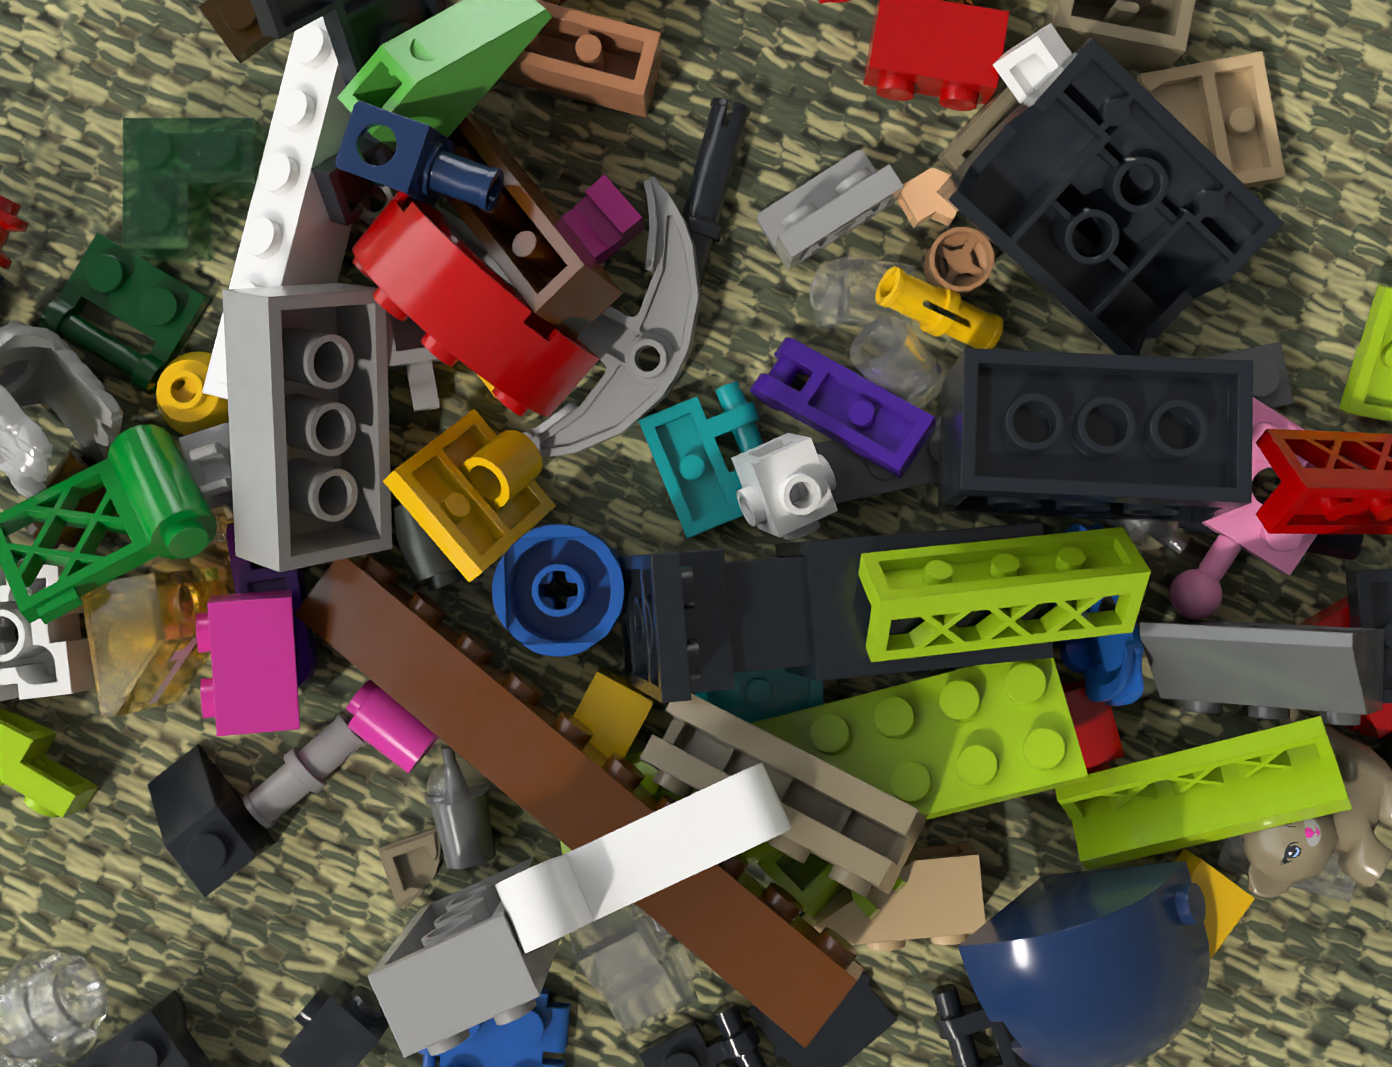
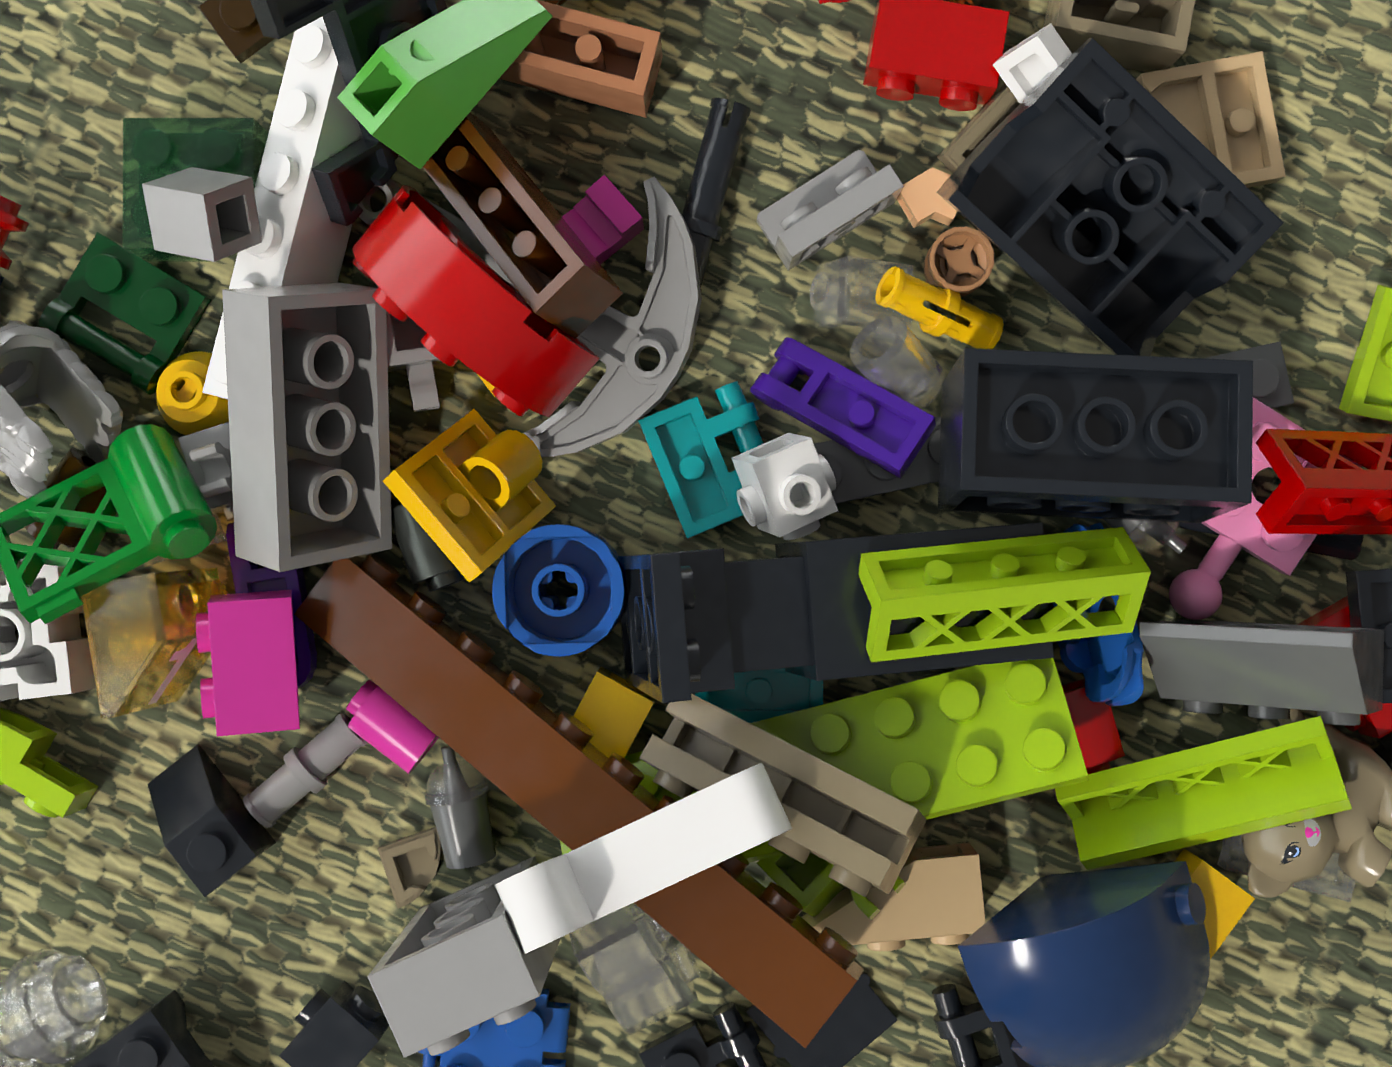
dark blue bracket [335,101,504,212] -> none
none -> light grey brick [142,167,262,262]

